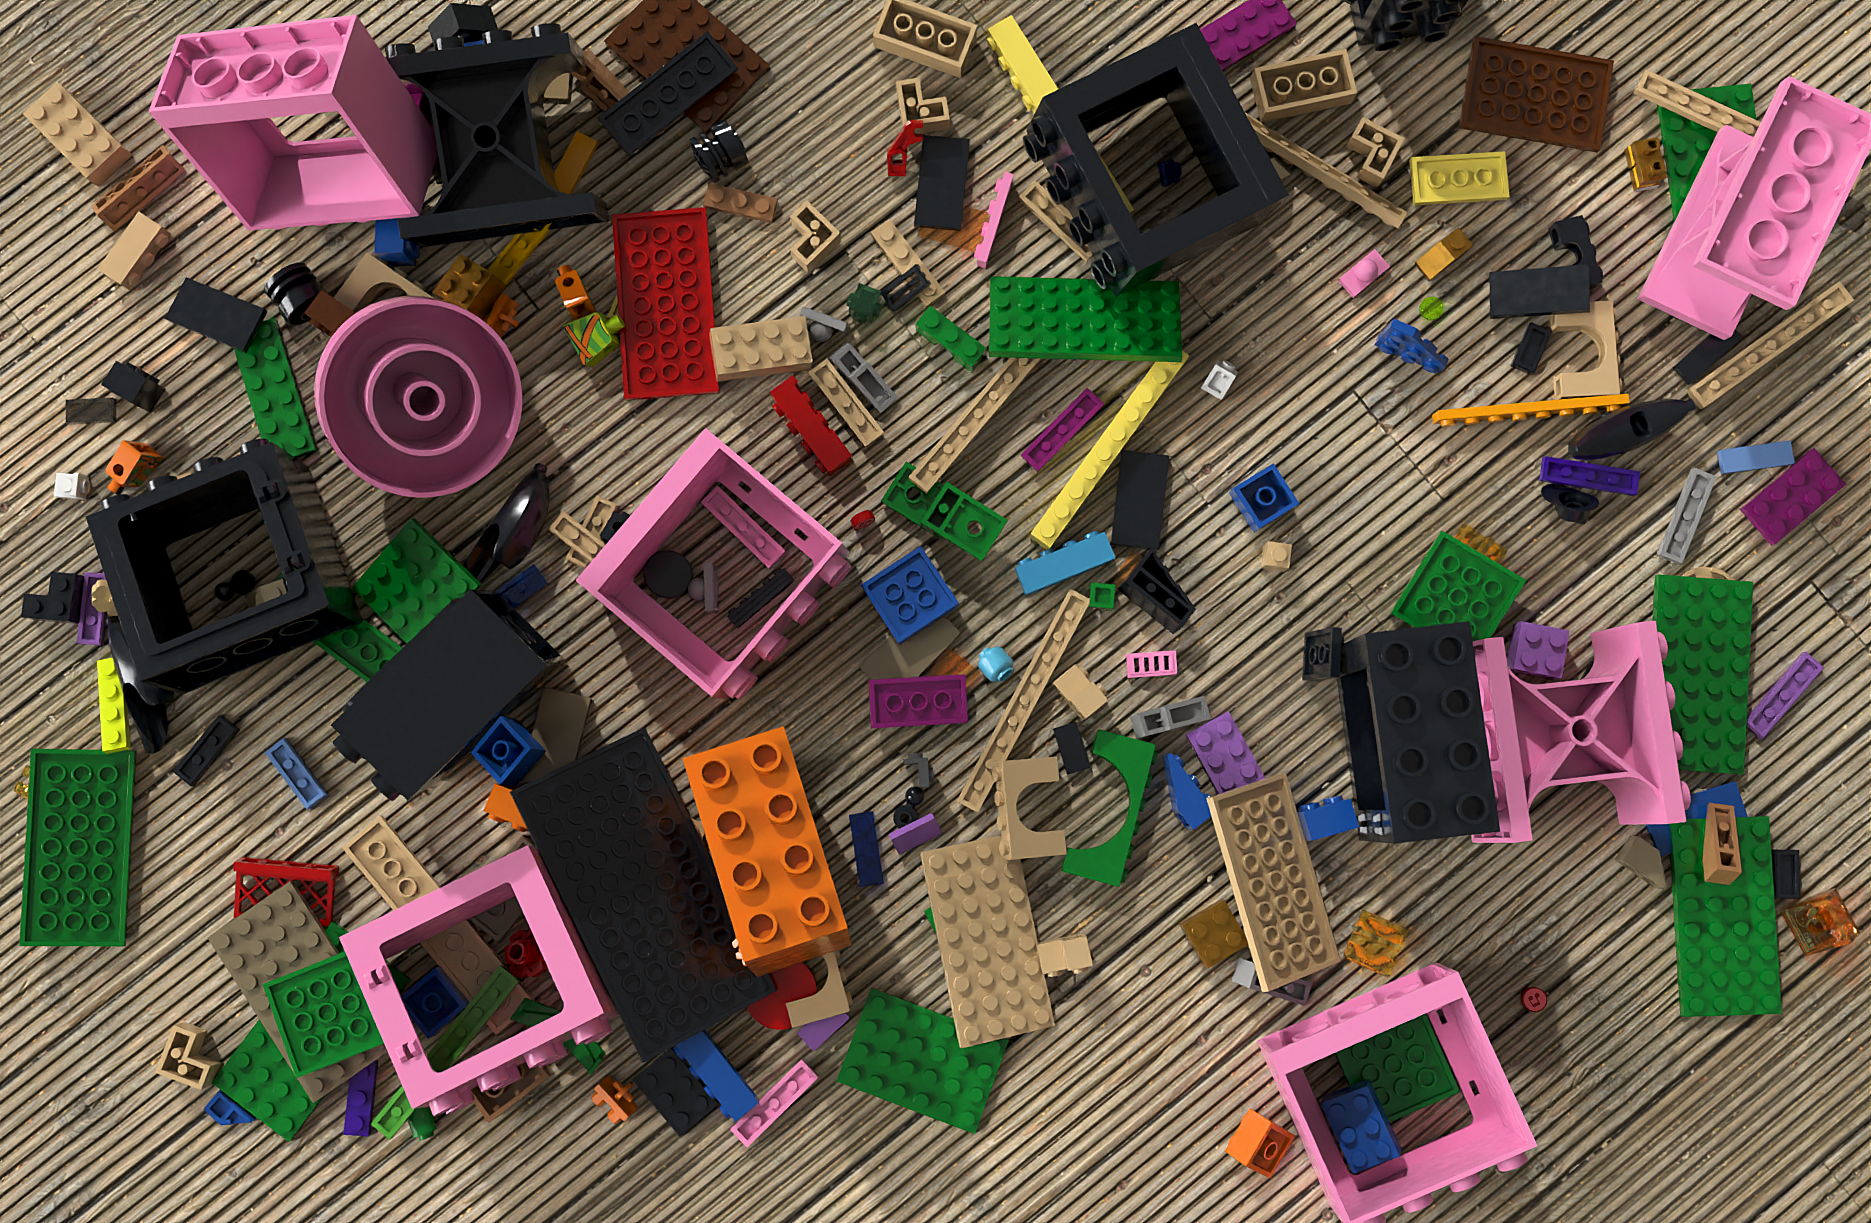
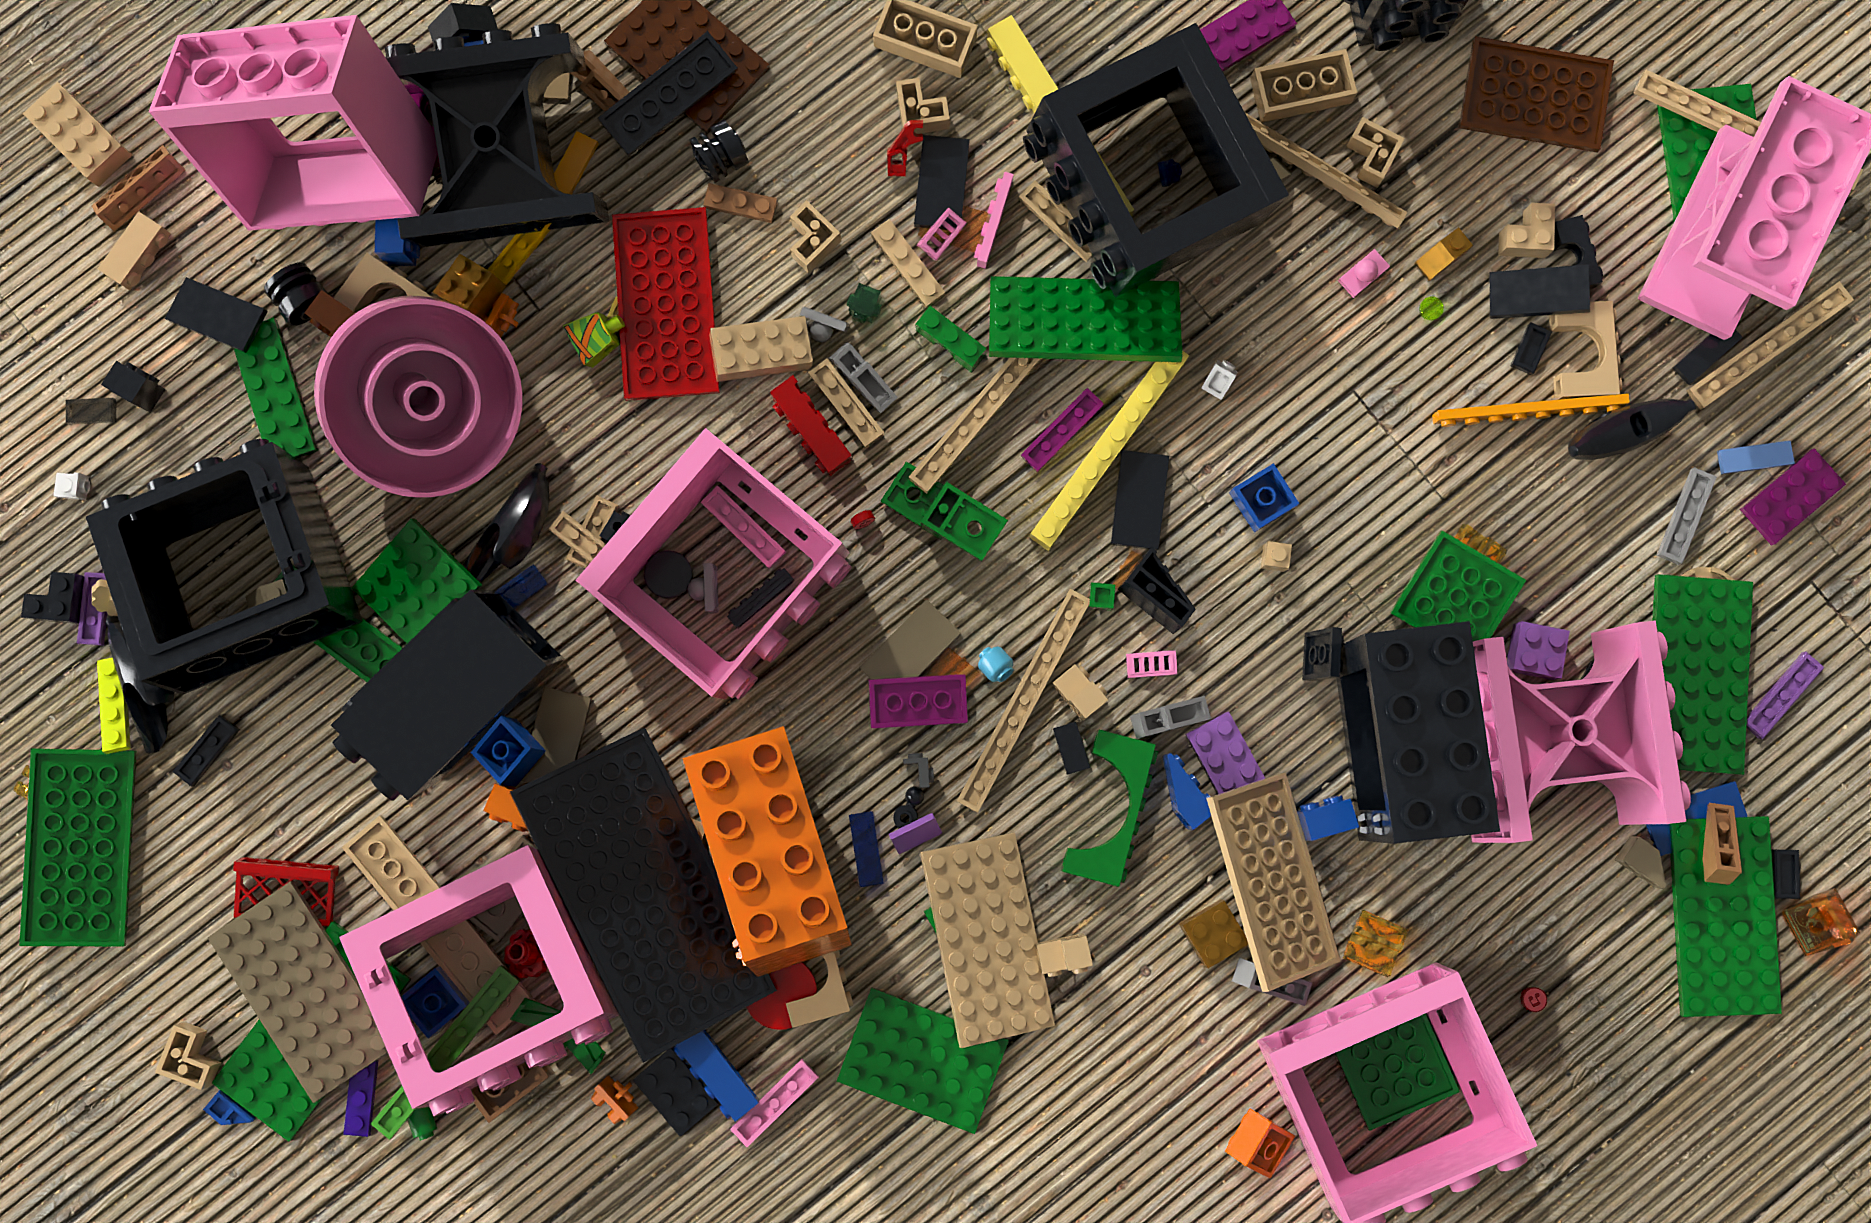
orange torso [105,440,164,495] -> none
black plate [214,570,255,601] -> none
green plate [263,952,384,1078] -> none
medium blue tile [265,738,329,810] -> none
orange torso [554,265,597,321] -> none
medium lavender tile [797,1013,850,1052] -> none
blue plate [861,546,960,645] -> none
black tile [880,264,931,312] -> none
tan arch [992,757,1067,860] -> none
dark azure brick [1015,531,1115,597] -> none
blue brick [1321,1079,1401,1174] -> none
blue plate [1374,319,1449,373] -> none
light yellow plate [1409,151,1510,206] -> none
dark purple plate [1539,456,1640,496] -> none
black piece [1541,484,1599,524] -> none
pearl gold hips [1624,137,1667,192] -> none
none -> bright pink slope [917,208,966,260]
none -> tan brick [1498,203,1555,258]

